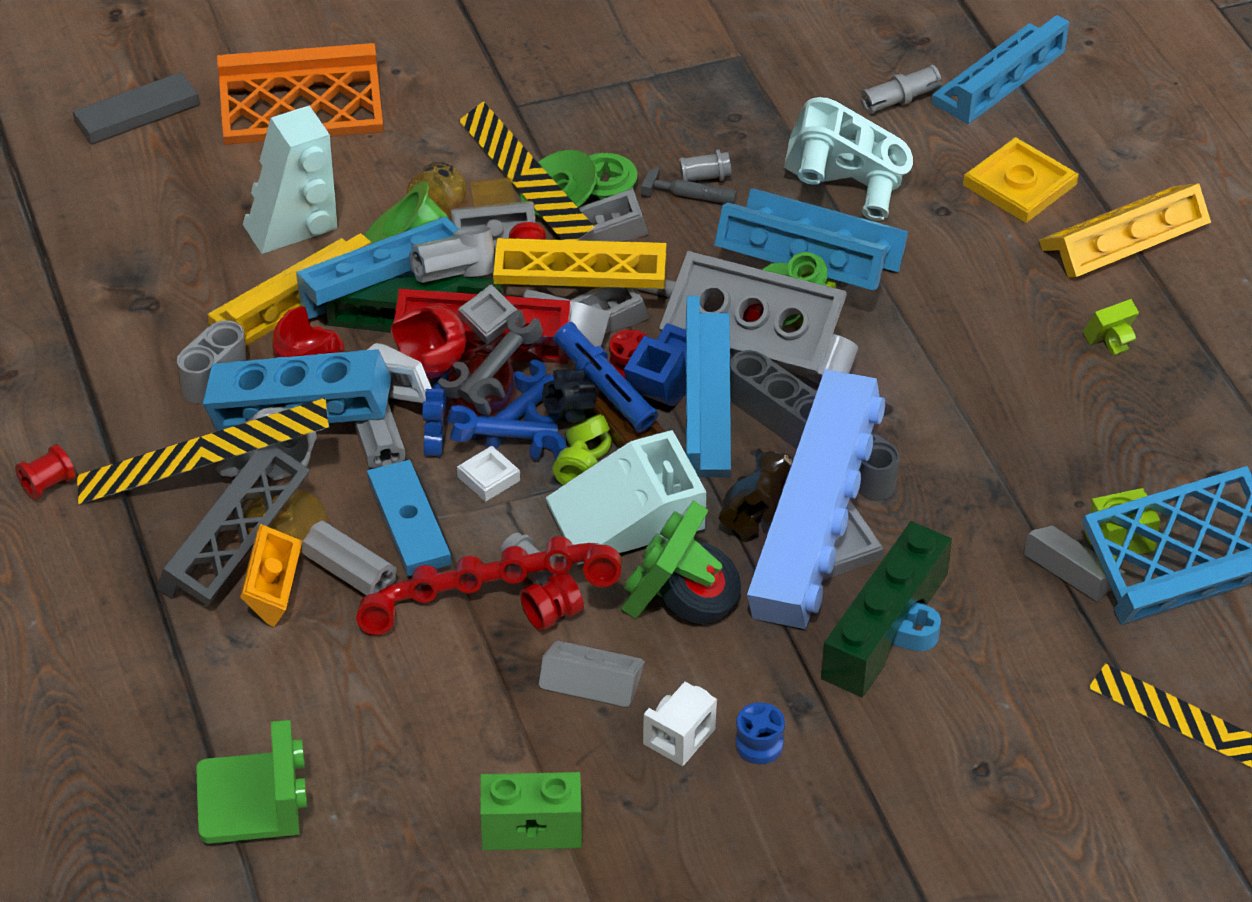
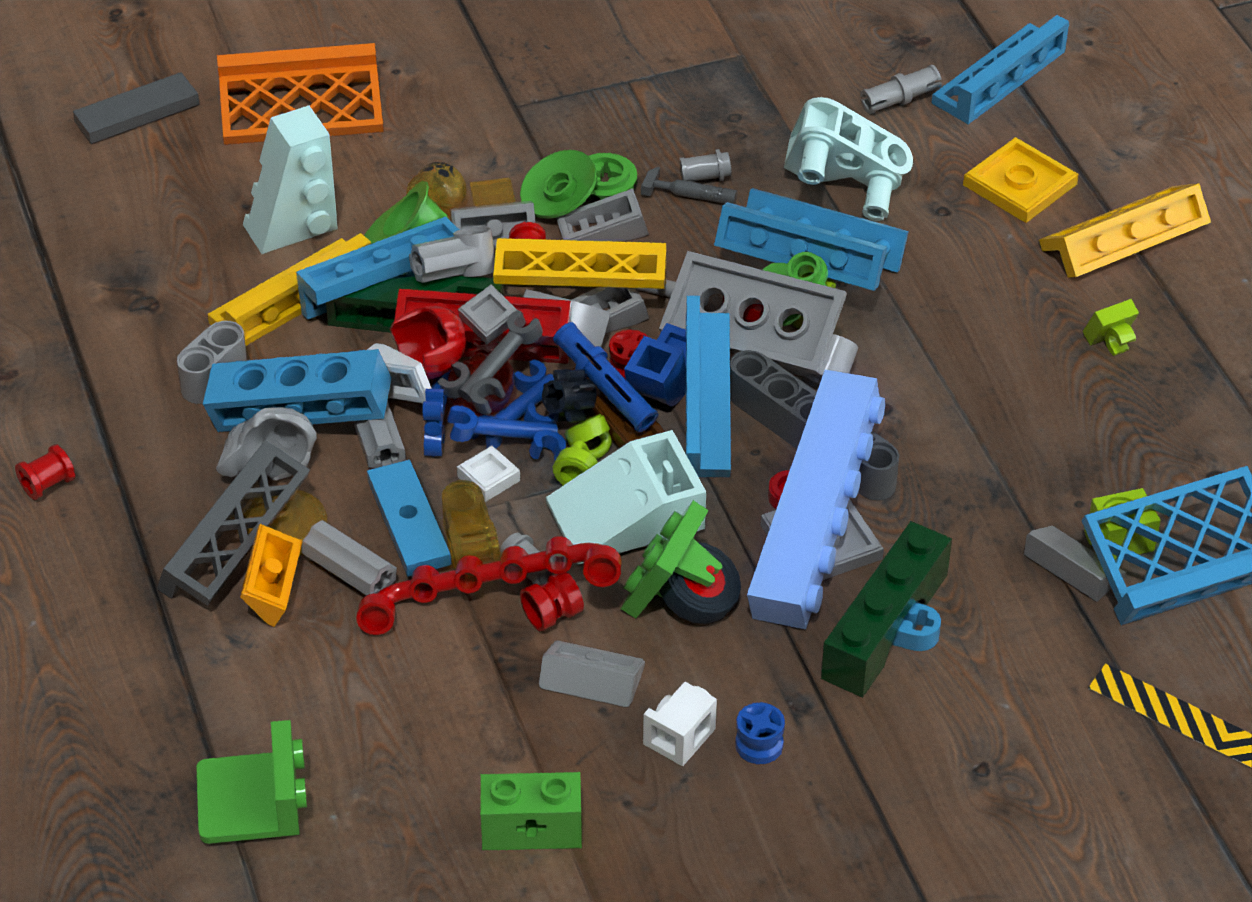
sticker [77,398,329,504] -> none
red hair [272,306,345,358] -> none
sticker [459,101,595,241] -> none
dark brown animal [718,449,793,538] -> none
none -> clear yellow piece [442,480,500,569]

